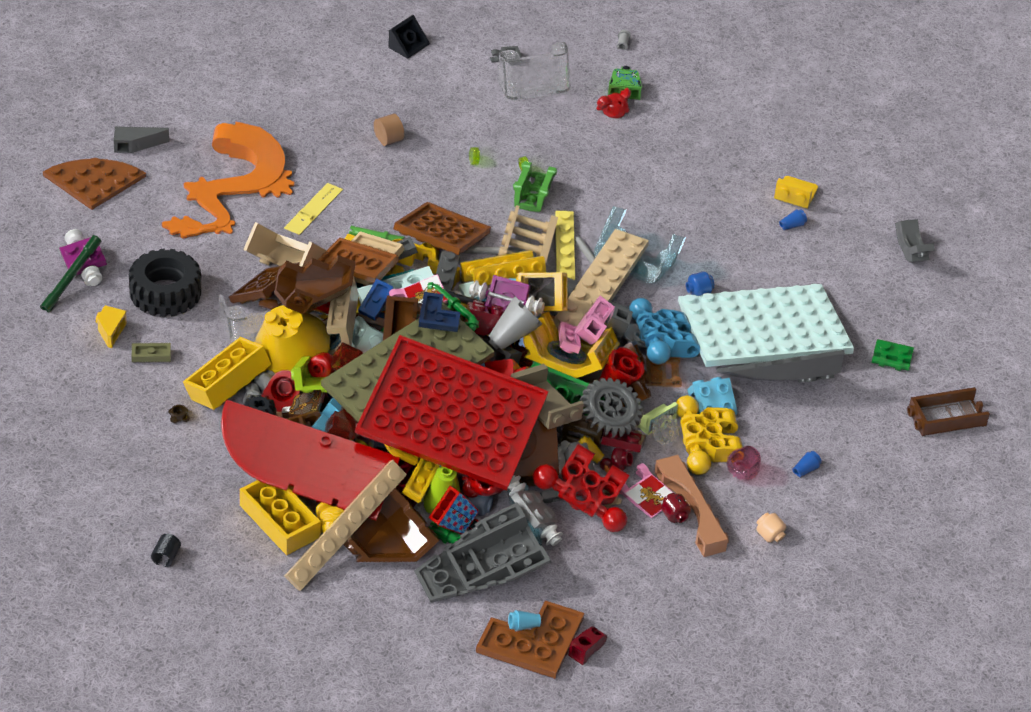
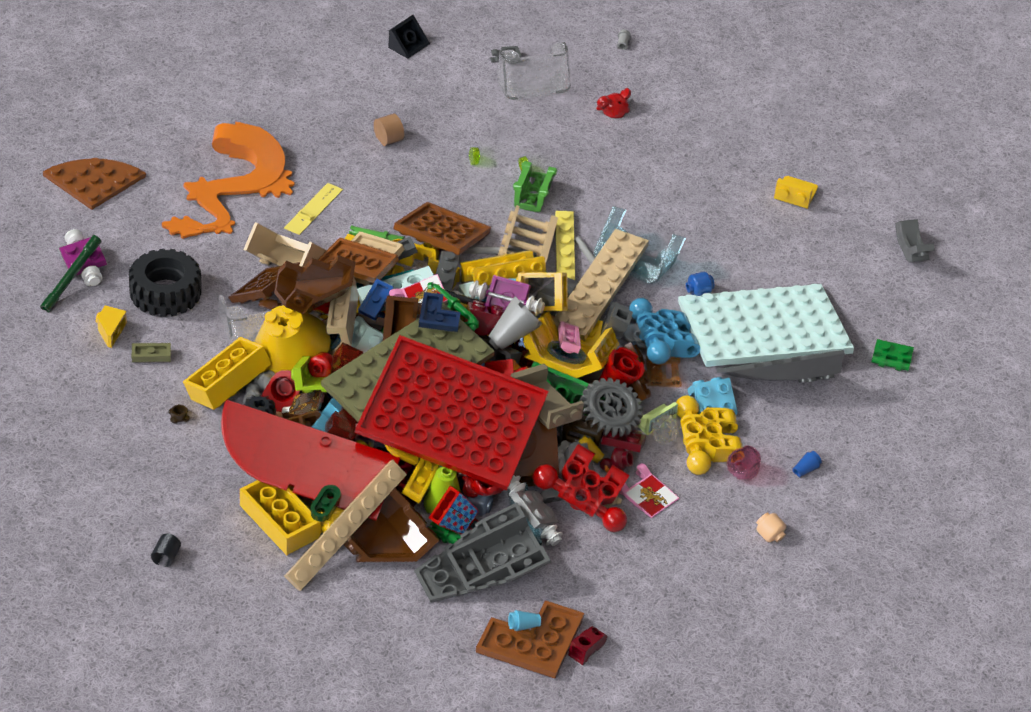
dark grey slope [114,126,169,153] -> none
bright pink arch [575,295,615,345] -> none
bright green torso [608,66,642,100] -> none
nougat arch [655,455,729,557] -> none
dark red head [661,493,691,523] -> none
blue cone [779,209,807,230] -> none
reddish brown door [907,387,990,436] -> none
none -> dark green plate [311,485,341,522]

